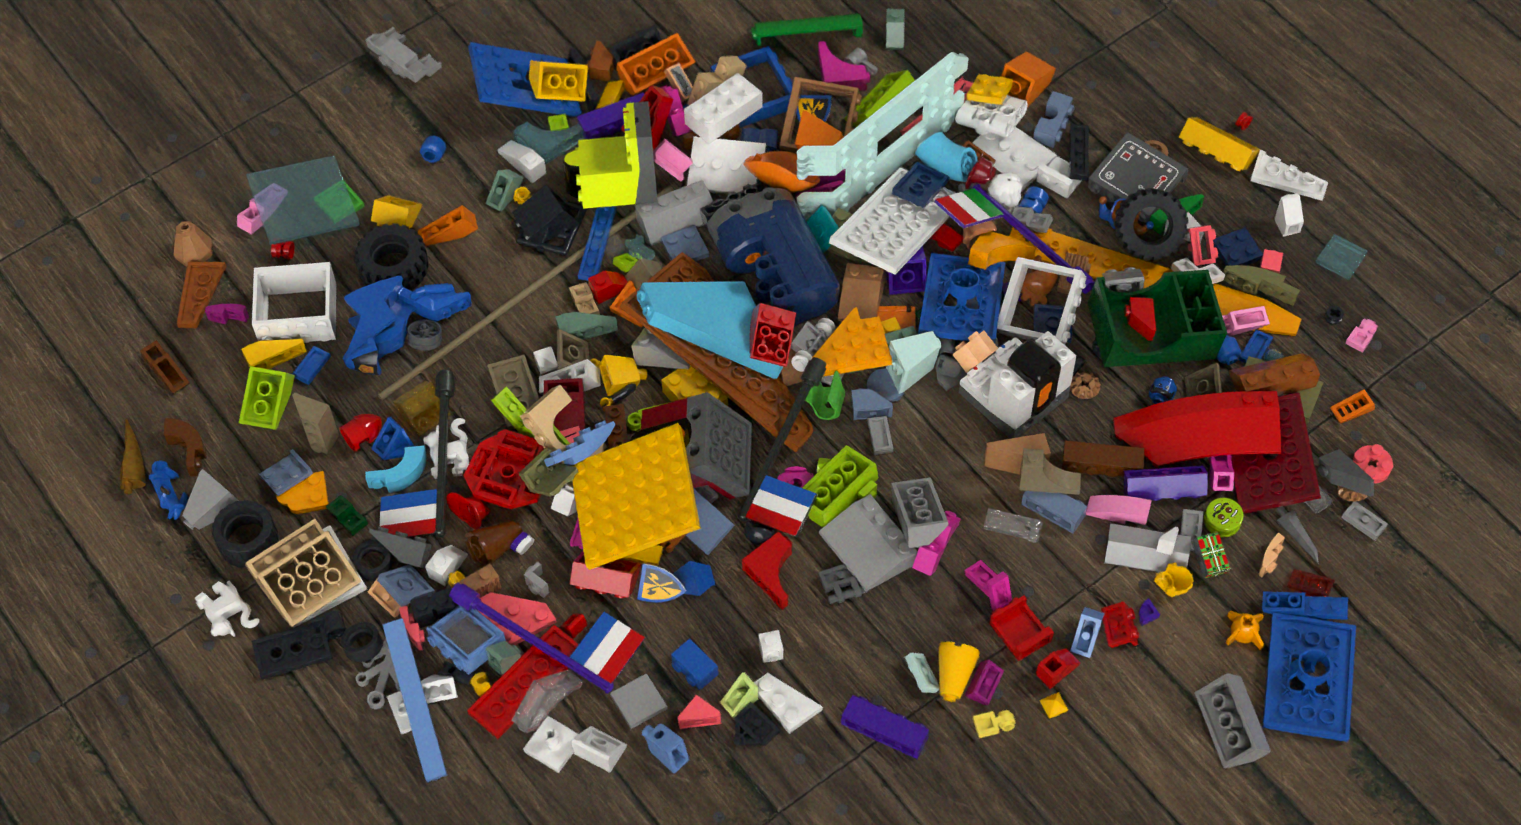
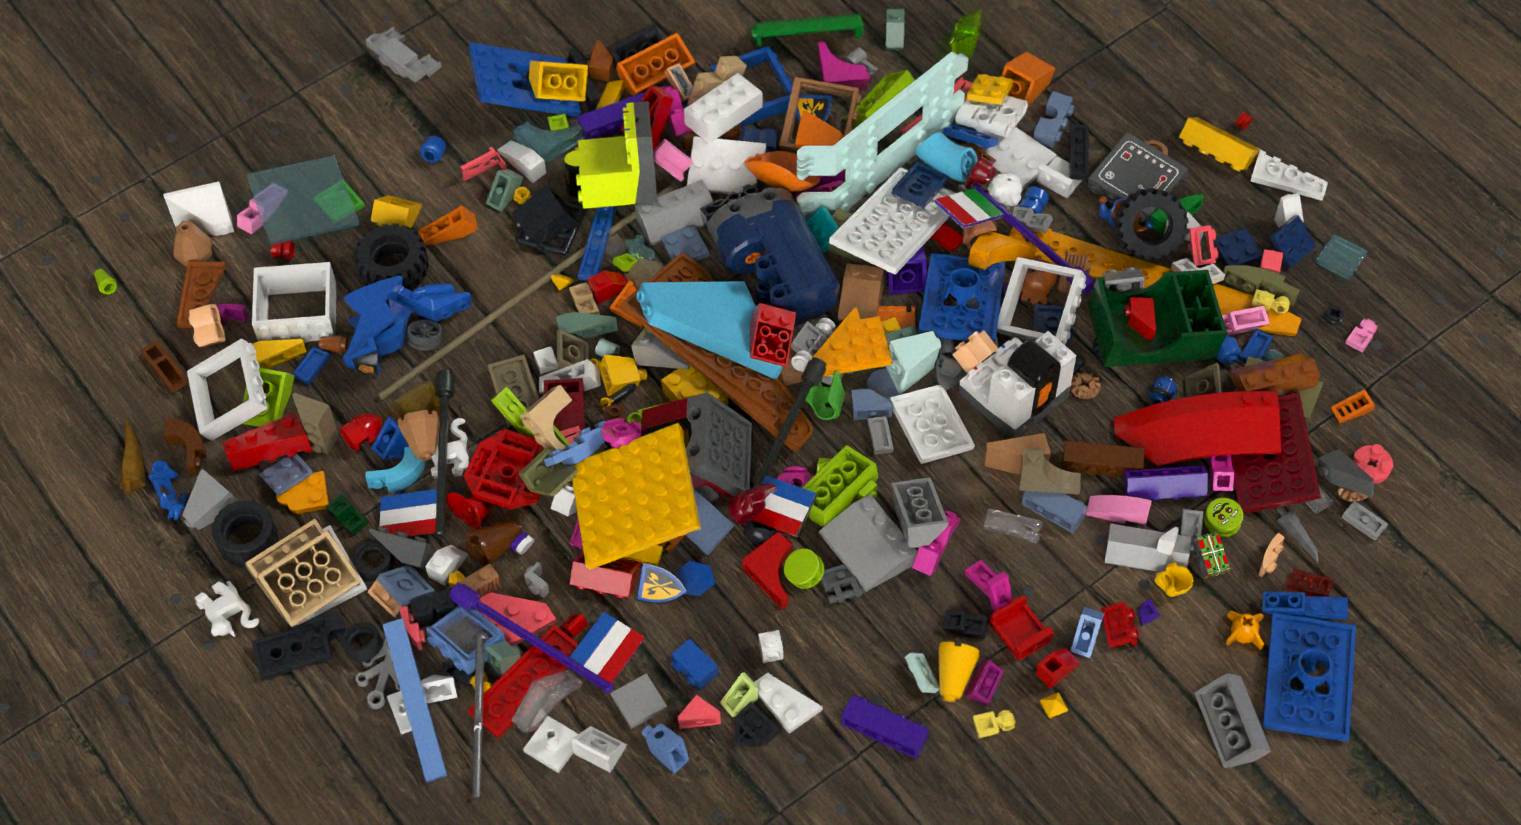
none -> lime cone [94,269,117,295]
none -> white slope [163,182,234,236]
none -> white window [187,338,267,441]
none -> light nougat brick [189,304,225,347]
none -> red wedge [221,413,312,471]
none -> dark orange cone [319,335,348,354]
none -> medium nougat cone [398,410,440,461]
none -> coral piece [461,147,507,181]
none -> flat silver bar [472,632,489,798]
none -> yellow slope [551,274,575,291]
none -> light aqua beam [595,338,620,357]
none -> dark pink plate [601,419,641,448]
none -> dark red hair [728,483,777,525]
none -> lime head [784,549,824,589]
none -> white plate [889,385,975,464]
none -> blue tile [943,125,999,148]
none -> black slope [943,610,989,639]
none -> clear neon green slope [949,9,982,59]
none -> light yellow plate [1251,289,1290,314]
none -> dark blue plate [1269,215,1315,267]

